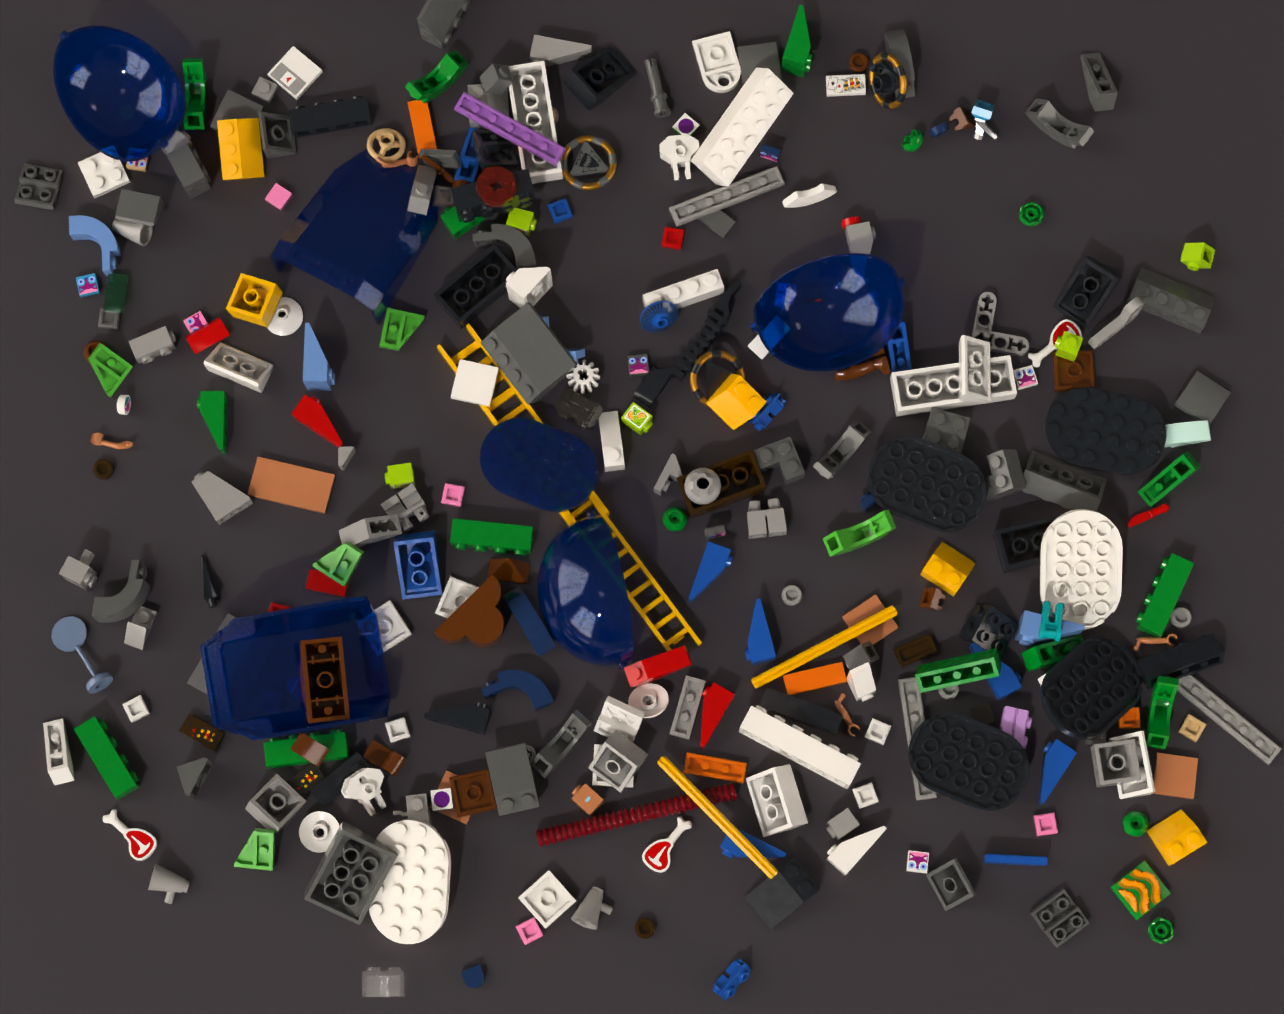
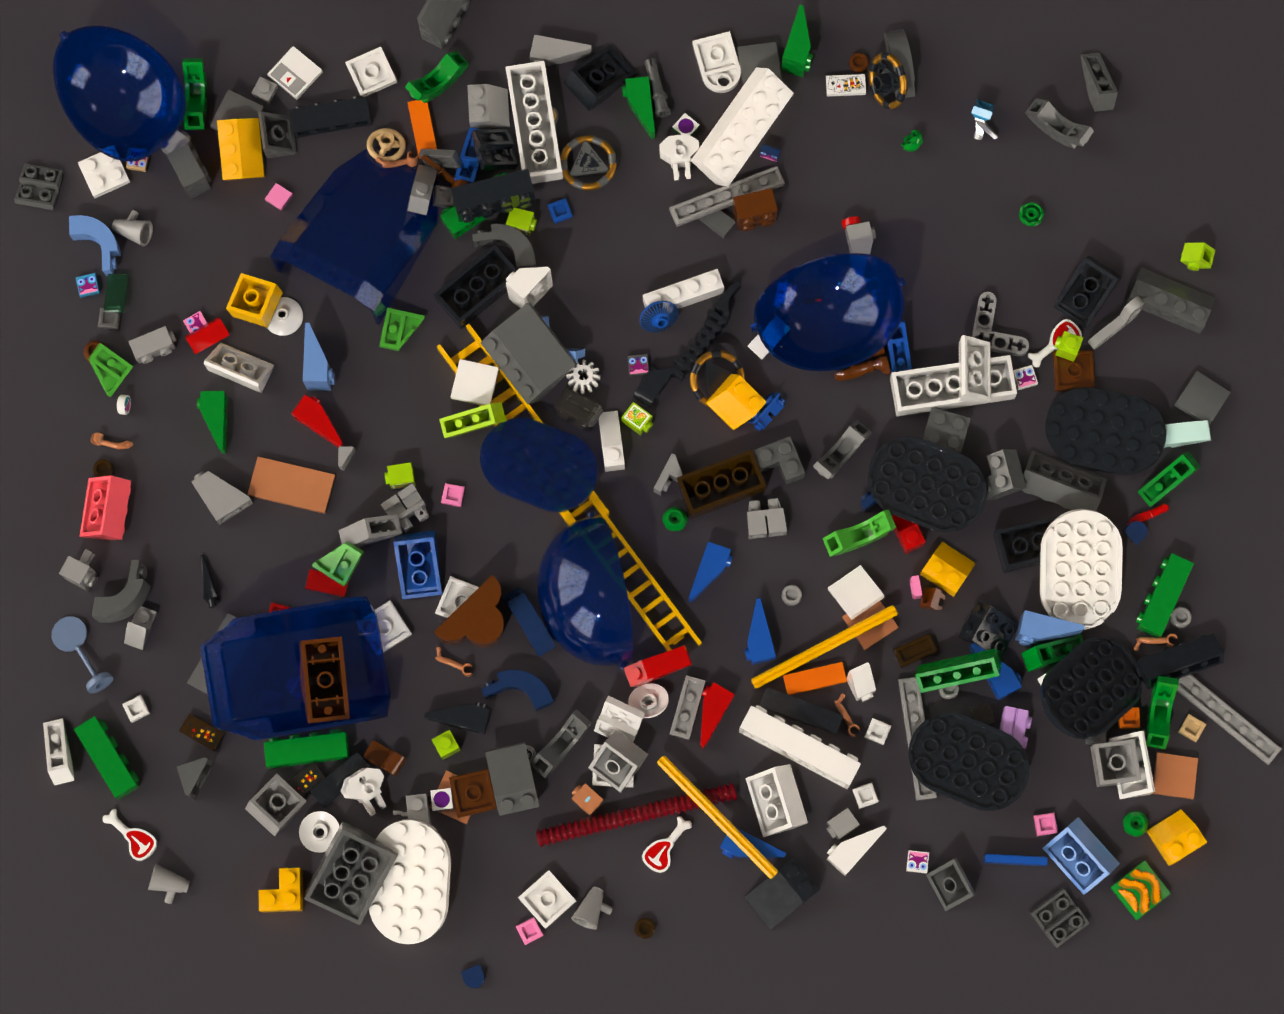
dark grey slope [115,189,165,226] -> none
bright green wing [234,828,276,871] -> none
reddish brown panel [291,732,330,767] -> none
clear brick [362,967,406,997] -> none
white tile [385,717,411,743] -> none
green brick [450,519,534,556] -> none
medium lavender tile [454,92,566,167] -> none
clear red plate [476,166,517,207] -> none
dark grey brick [480,63,514,95] -> none
reddish brown slope [487,558,530,584] -> none
red tile [661,227,684,250] -> none
orange tile [683,752,747,784] -> none
light grey piece [684,468,721,505] -> none
flat silver tile [704,525,726,540] -> none
blue hinge [712,958,752,1001] -> none
white tile [782,183,837,208] -> none
dark grey brick [843,641,880,670] -> none
dark blue tile [929,122,949,138] -> none
reddish brown tile [949,107,976,131] -> none
teal piece [1038,601,1063,642] -> none
blue slope [1038,739,1077,805] -> none
green plate [1148,917,1174,944] -> none
none -> coral slope [79,475,131,541]
none -> yellow brick [259,868,303,912]
none -> white plate [345,47,397,97]
none -> lime brick [431,730,461,760]
none -> nougat piece [435,647,473,677]
none -> lime brick [439,402,506,438]
none -> green slope [622,76,655,139]
none -> reddish brown brick [732,188,778,232]
none -> white tile [828,565,885,620]
none -> red slope [892,515,926,554]
none -> bright pink tile [909,575,922,599]
none -> medium blue slope [1042,817,1120,895]
none -> dark blue tile [1122,521,1147,545]

